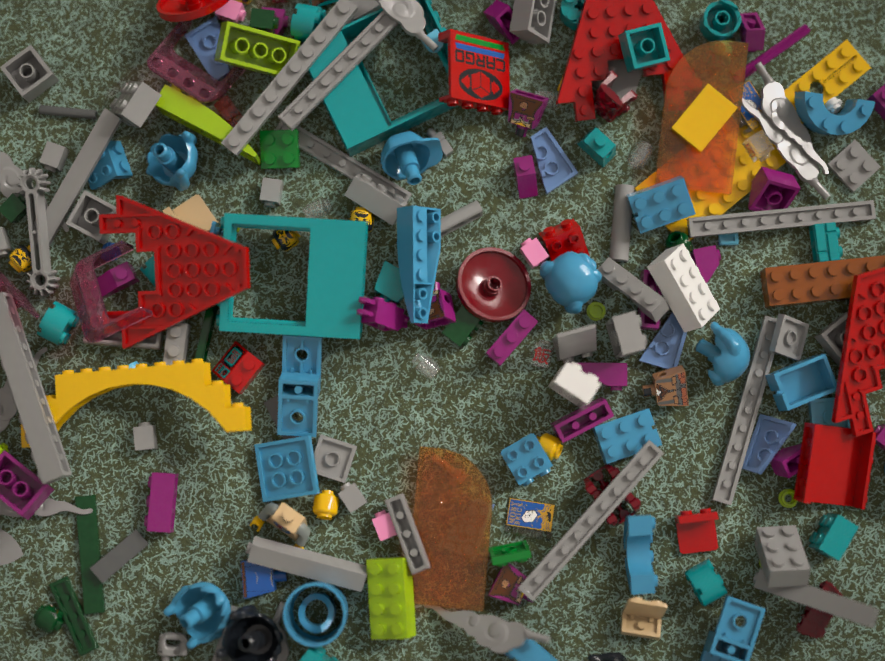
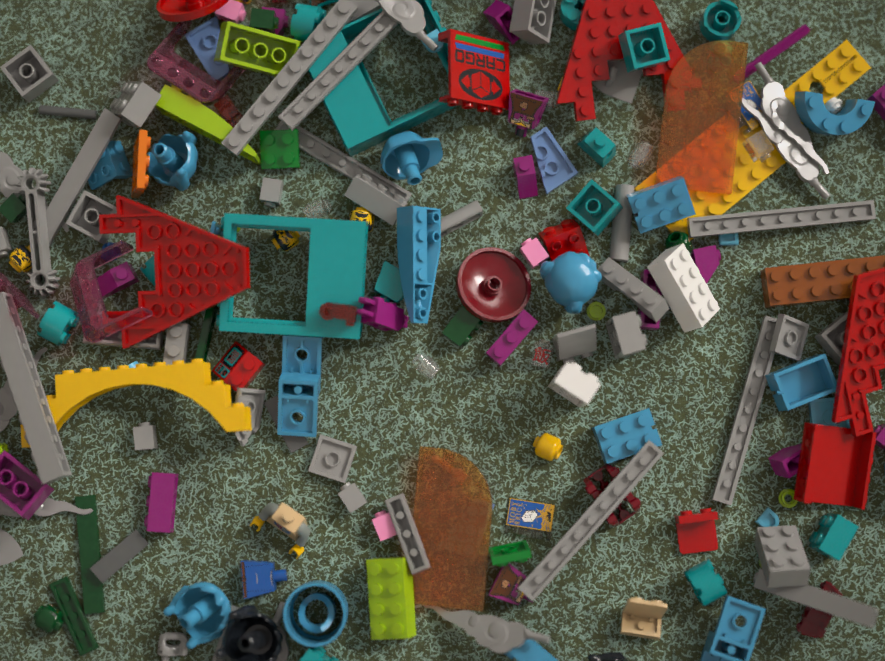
light grey brick [39,141,70,173] -> none
tan bracket [163,194,218,231] -> none
light grey brick [245,536,367,592] -> none
dark azure plate [254,435,320,502] -> none
yellow head [313,490,339,520] -> none
magenta torso [415,282,456,330] -> none
light grey piece [427,128,453,158] -> none
dark azure bracket [501,433,553,486] -> none
magenta brick [550,397,614,443] -> none
magenta slope [569,362,627,391] -> none
dark red piece [593,70,638,123] -> none
dark azure brick [623,515,658,595] -> none
medium blue wing [638,312,687,369] -> none
torso [642,365,689,406] -> none
yellow tile [671,84,738,153] -> none
dark azure piece [696,322,750,386] -> none
magenta slope [740,12,766,52] -> none
medium blue wing [742,414,796,475] -> none
magenta slope [748,166,801,211] -> none
teal brick [809,222,843,263] -> none
light grey plate [827,140,881,193] -> none
none -> orange plate [131,130,151,198]
none -> light grey tile [234,387,266,447]
none -> clear red leg [319,302,358,327]
none -> teal brick [566,179,623,236]
none -> medium azure tile [755,507,779,527]

